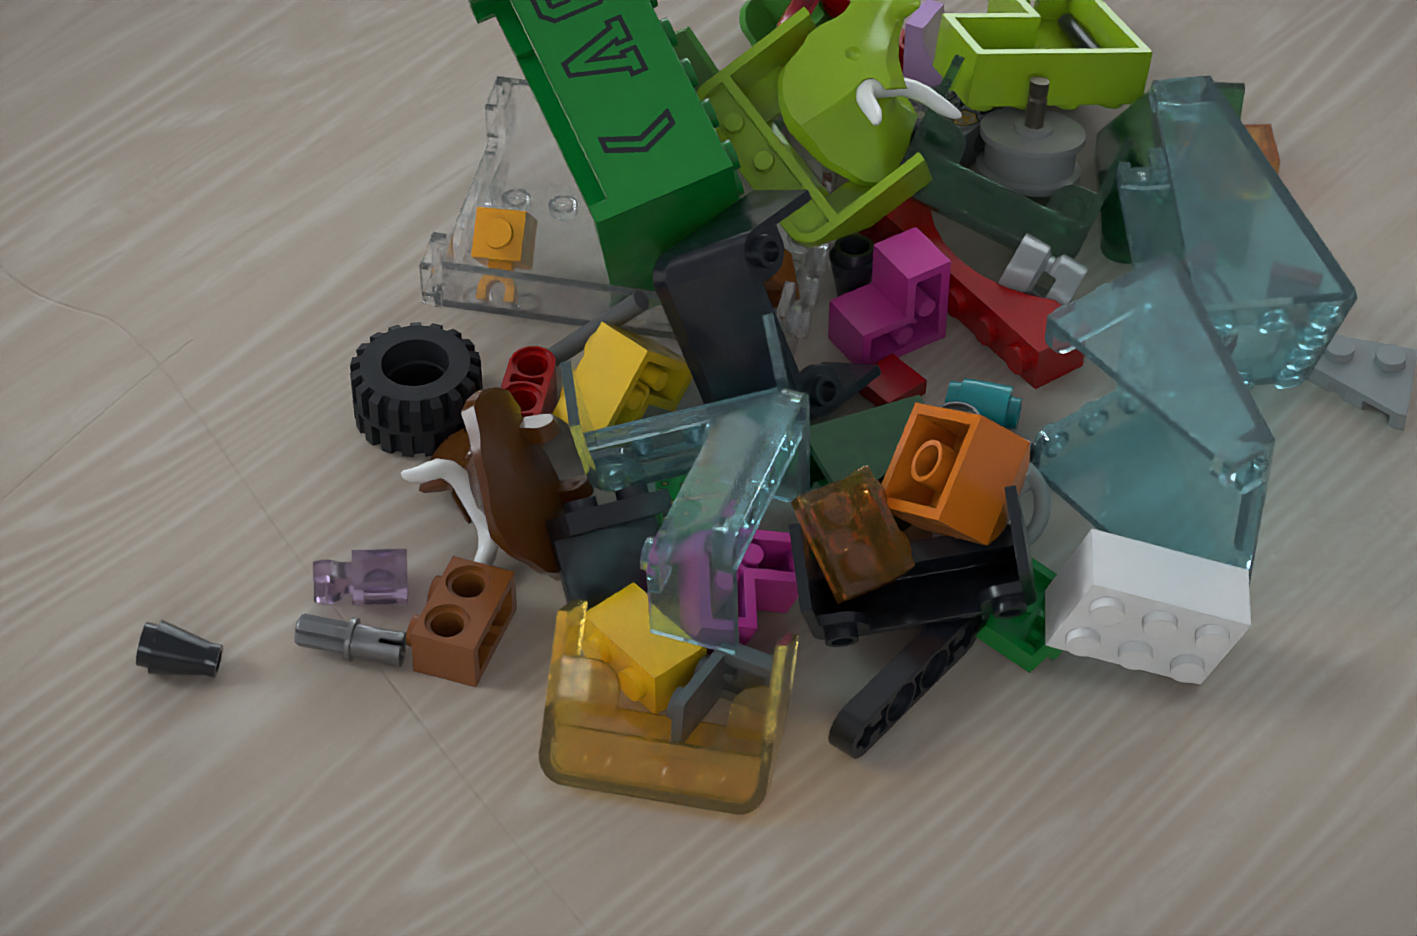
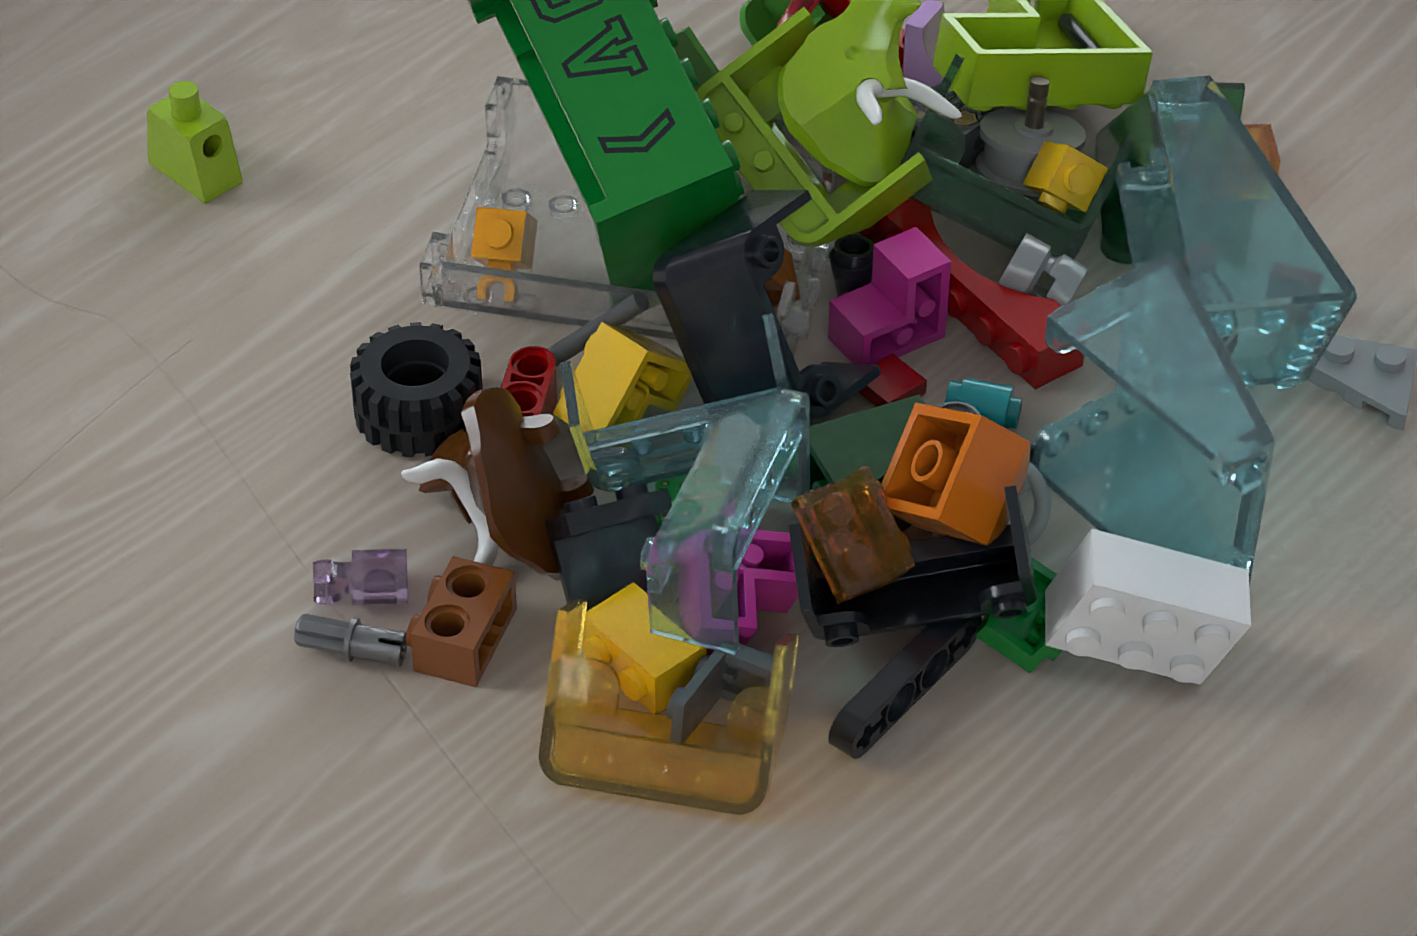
black cone [136,620,223,678] -> none
none -> lime torso [147,80,243,204]
none -> yellow brick [1022,141,1109,215]

